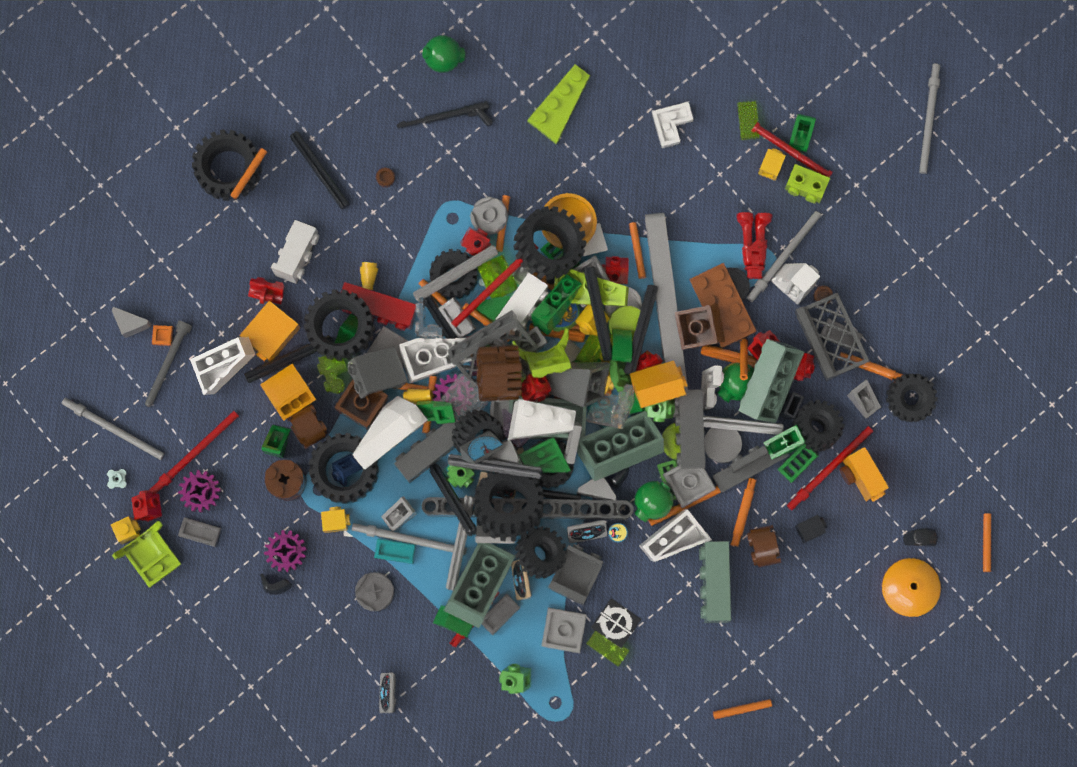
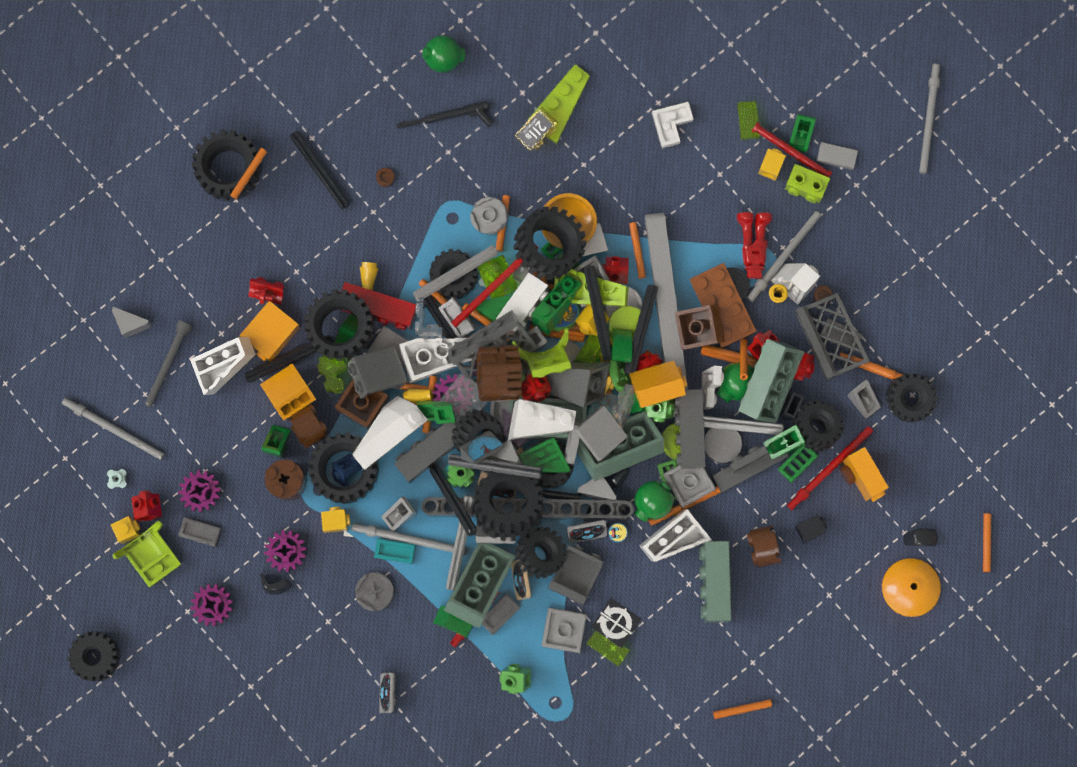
red bar [149,411,239,494] -> none
orange tile [152,325,174,346] -> none
white wedge [271,220,319,284] -> none
red brick [460,226,491,256] -> none
orange piece [731,478,757,547] -> none
none -> black tyre [67,631,120,681]
none -> magenta gear [190,584,233,627]
none -> brick [514,107,558,151]
none -> light grey tile [575,406,628,461]
none -> yellow cone [769,284,788,303]
none -> light grey tile [816,142,858,170]

